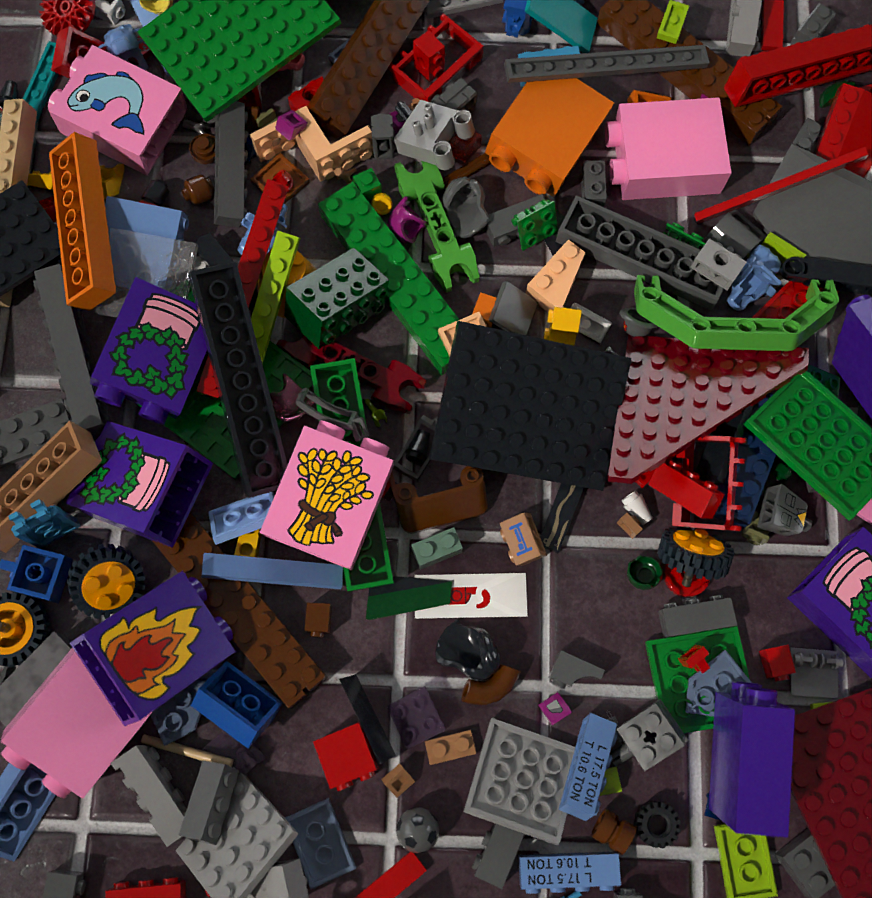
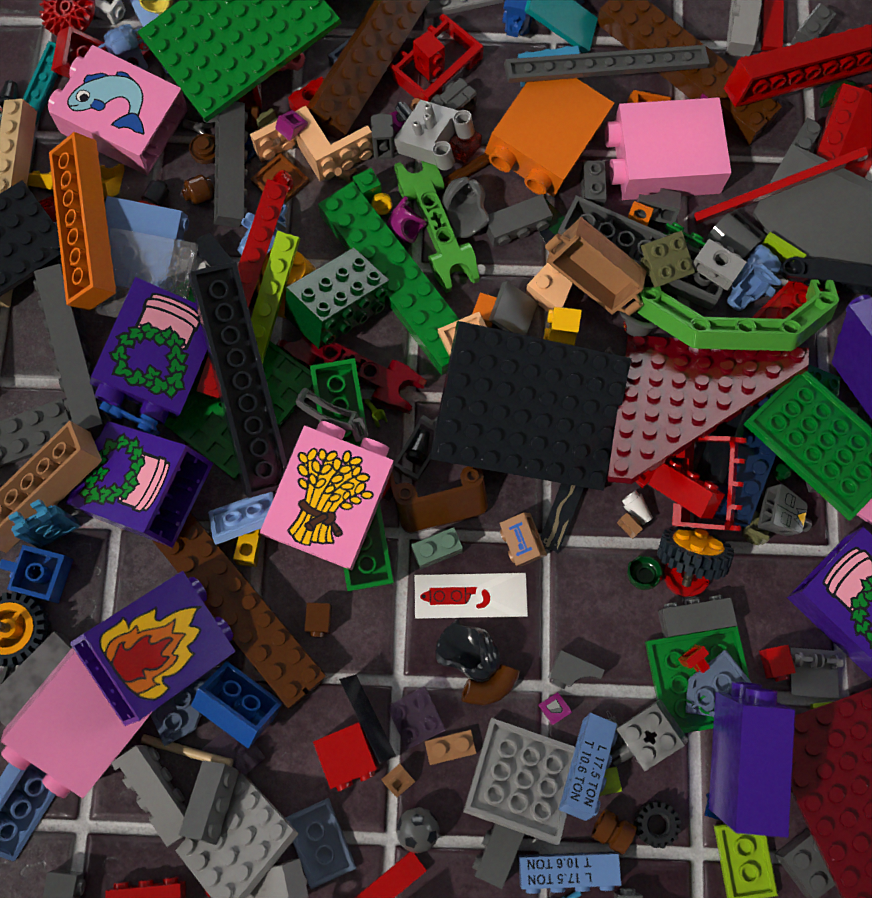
wheel [67,544,145,619] -> none
medium blue tile [201,553,343,589] -> none
clear pink piece [270,374,315,422] -> none
dark green sticker [366,576,452,620] -> none
green hinge [511,199,558,251] -> none
white slope [571,303,612,343] -> none
lime plate [656,0,689,44] -> none
none -> blue plant [99,402,161,437]
none -> medium nougat container [545,217,647,316]
none -> orange bracket [628,201,654,226]
none -> dark grey arch [635,188,681,225]
none -> olive plate [640,231,695,287]

